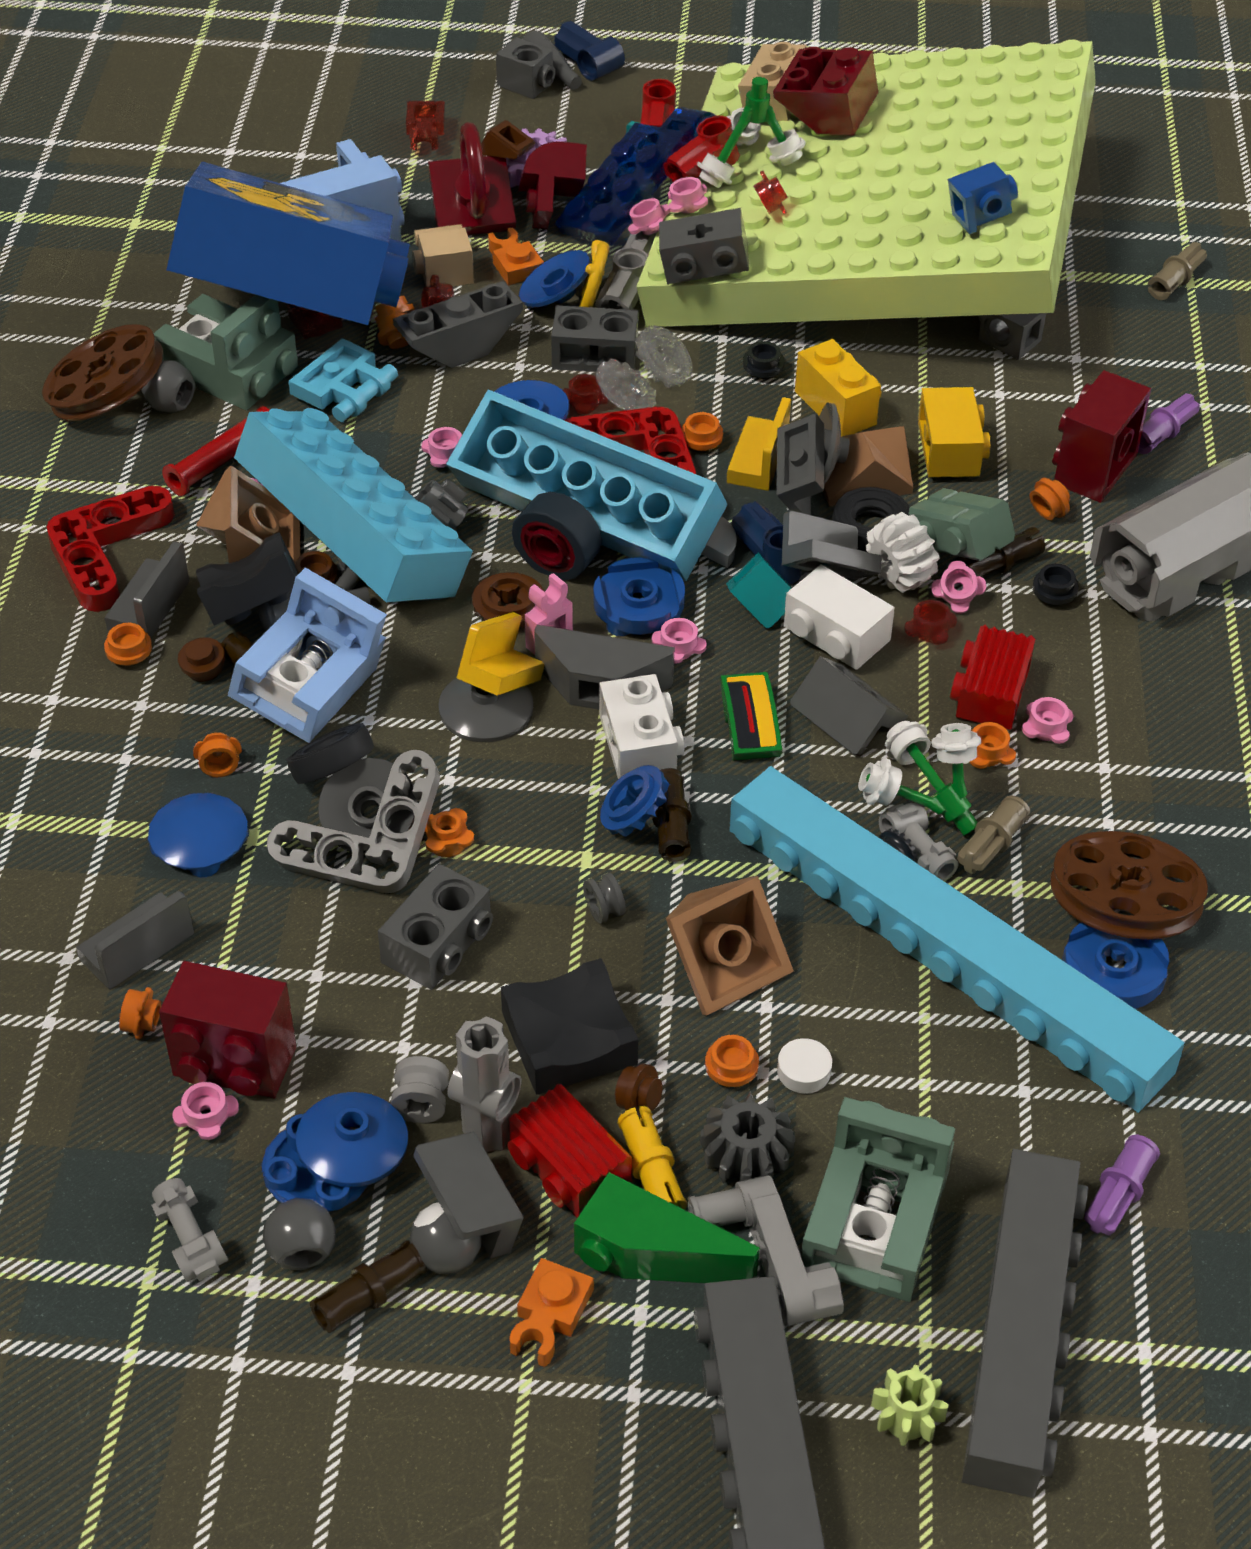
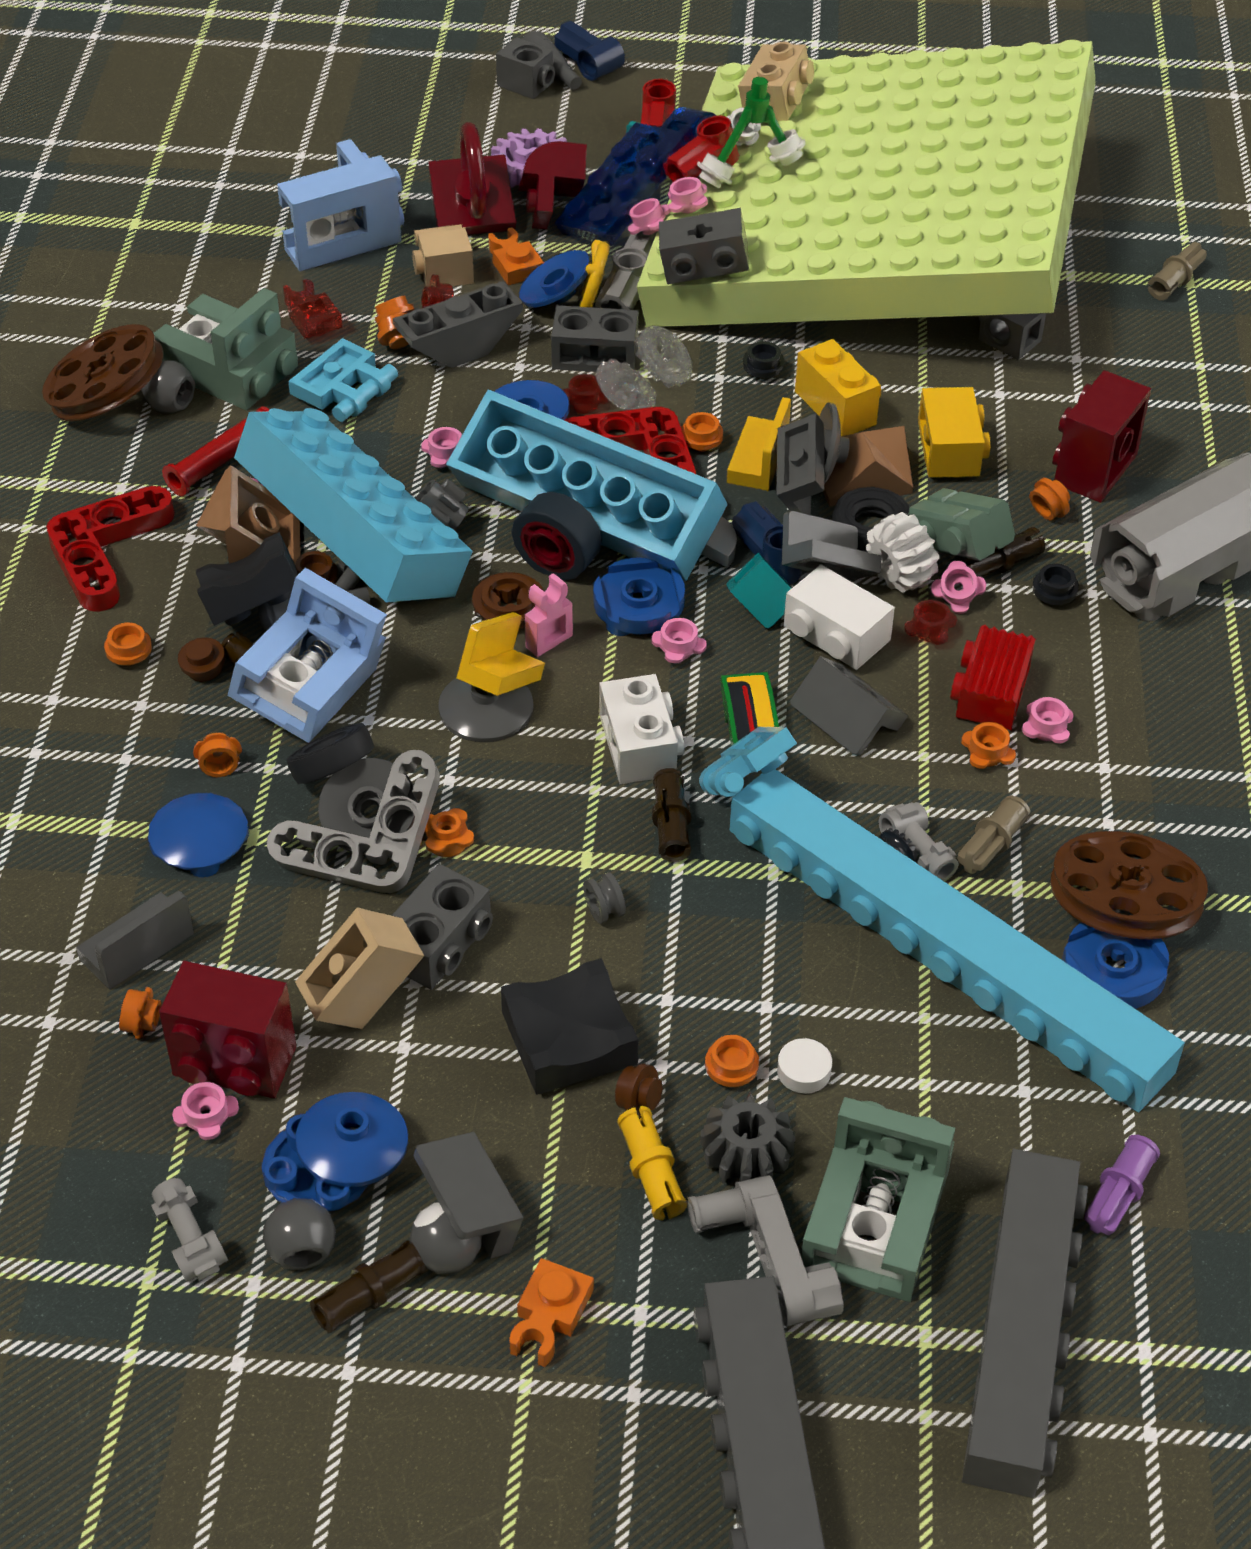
dark grey panel [105,541,190,638] -> none
blue brick [166,162,410,325] -> none
light grey wheel [390,1056,449,1123] -> none
clear red plate [406,101,445,150] -> none
light grey piece [447,1016,522,1153] -> none
reddish brown slope [481,120,536,159] -> none
red brick [508,1084,632,1218] -> none
dark grey slope [534,625,675,710] -> none
green slope [574,1172,760,1283] -> none
blue gear [600,765,670,837] -> none
medium nougat slope [666,876,794,1016] -> none
clear red plate [753,170,788,215] -> none
dark red slope [773,46,879,135] -> none
white plant [858,721,981,836] -> none
yellowish green gear [871,1365,949,1446] -> none
blue brick [948,162,1018,234] -> none
medium lavender axle [1138,393,1200,454] -> none
none -> tan brick [295,907,424,1029]
none -> medium azure plate [699,727,797,797]

